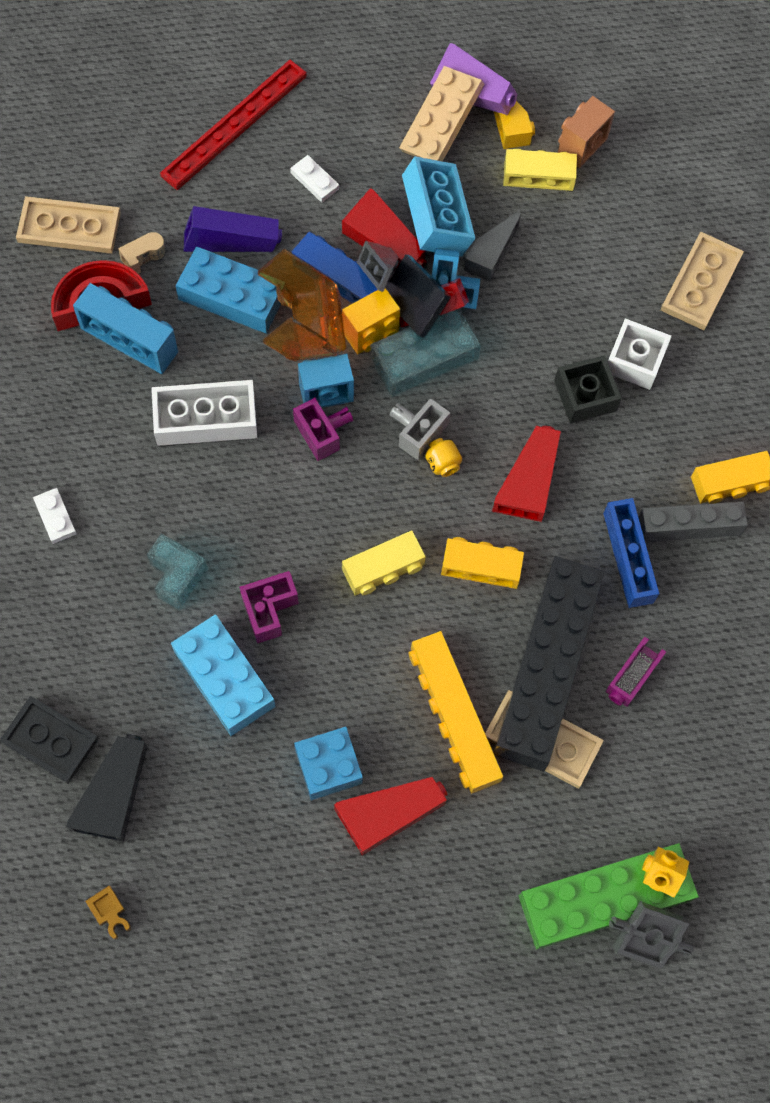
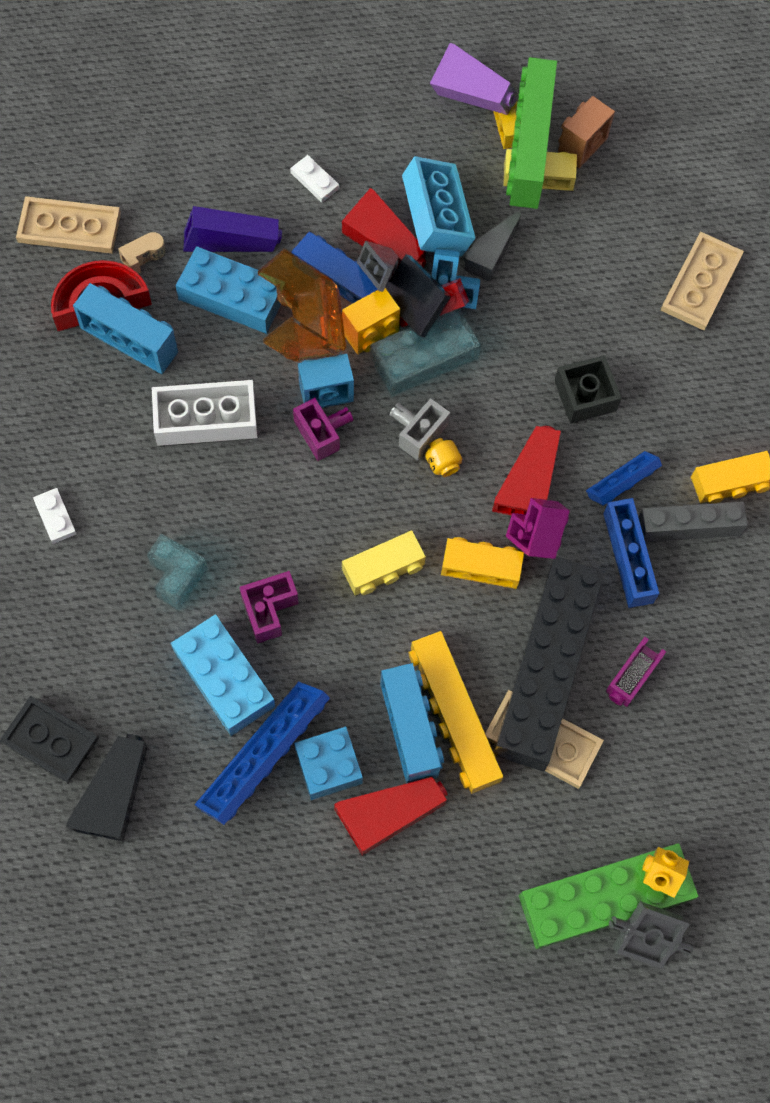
pearl gold plate [85,885,131,940] -> none
red tile [160,60,307,190] -> none
tan plate [399,66,485,162] -> none
white brick [608,319,671,390] -> none
none -> blue plate [195,681,330,825]
none -> dark azure brick [380,663,444,784]
none -> bright green brick [506,57,557,209]
none -> magenta brick [506,498,570,559]
none -> blue plate [586,451,662,506]

